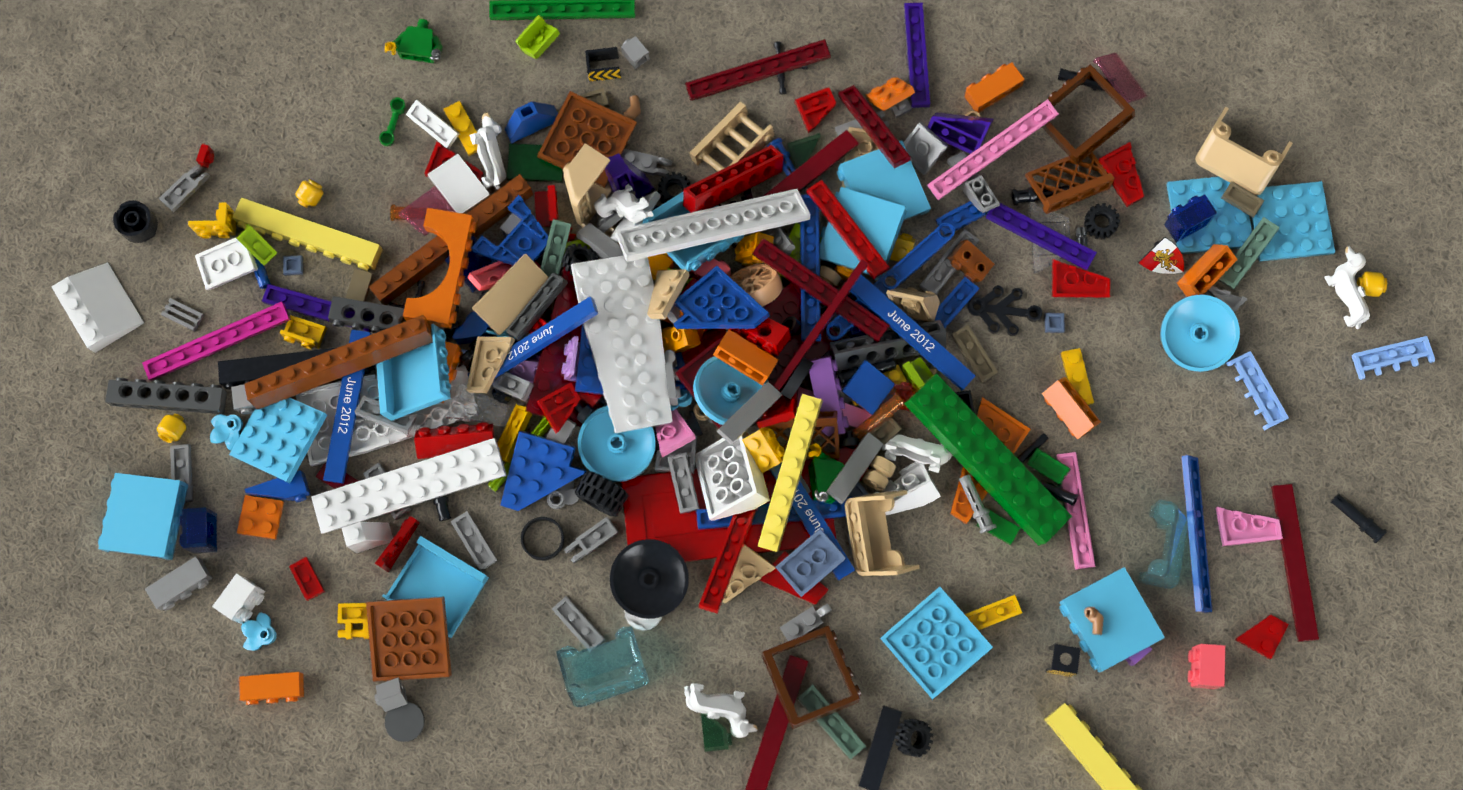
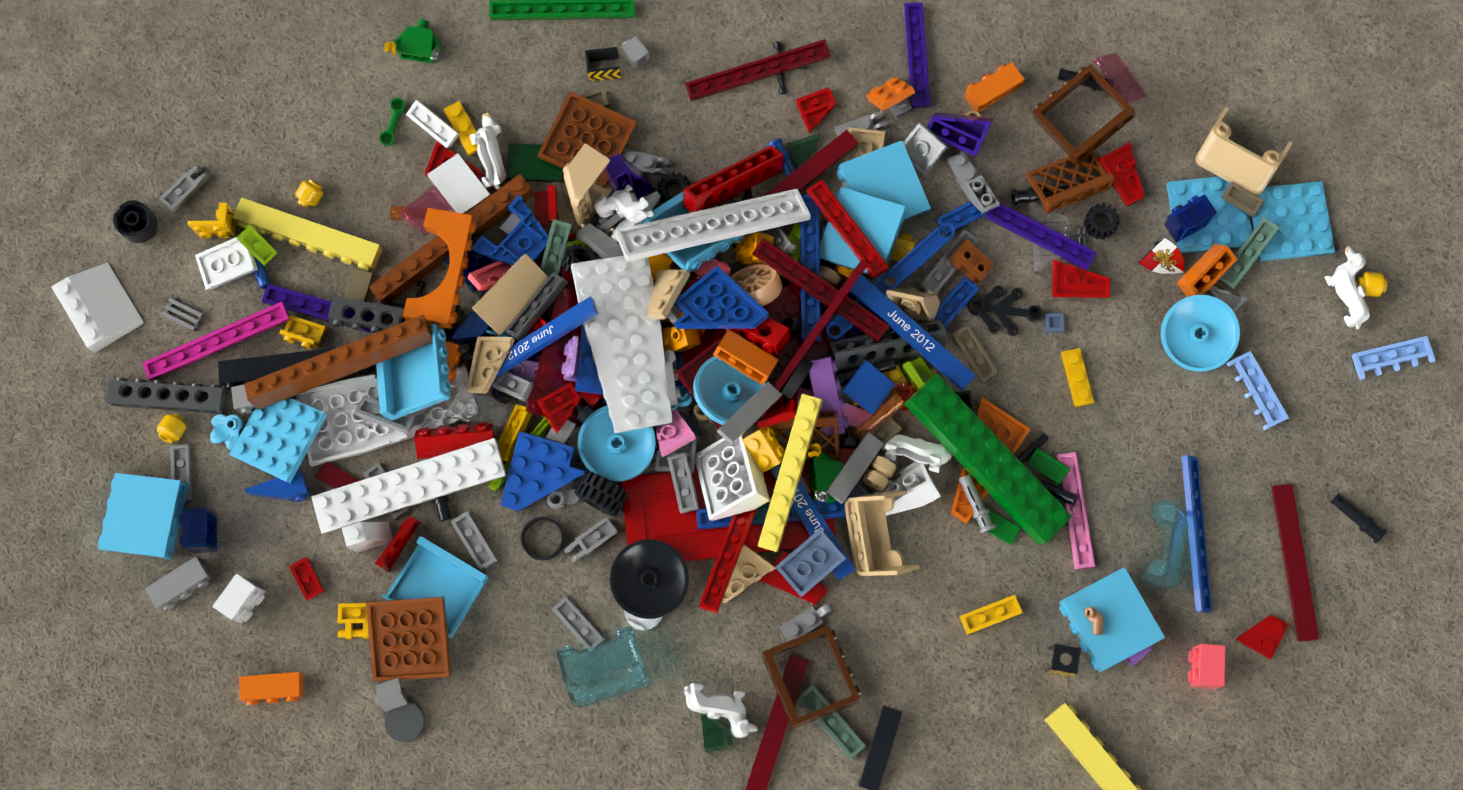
red plate [196,144,214,168] -> none
orange plate [237,495,284,540] -> none
medium azure plate [241,612,277,651] -> none
sand blue tile [283,255,303,276] -> none
blue tile [323,329,372,484] -> none
blue slope [505,101,558,144] -> none
lime bracket [516,15,560,60] -> none
medium nougat arm [623,96,641,120] -> none
tan fence [690,102,775,171] -> none
dark red tile [838,85,911,169] -> none
medium azure plate [880,587,993,700] -> none
black tyre [895,719,933,757] -> none
bright pink tile [927,99,1059,200] -> none
brick [1042,377,1101,440] -> none
bright pink wing [1215,507,1283,547] -> none

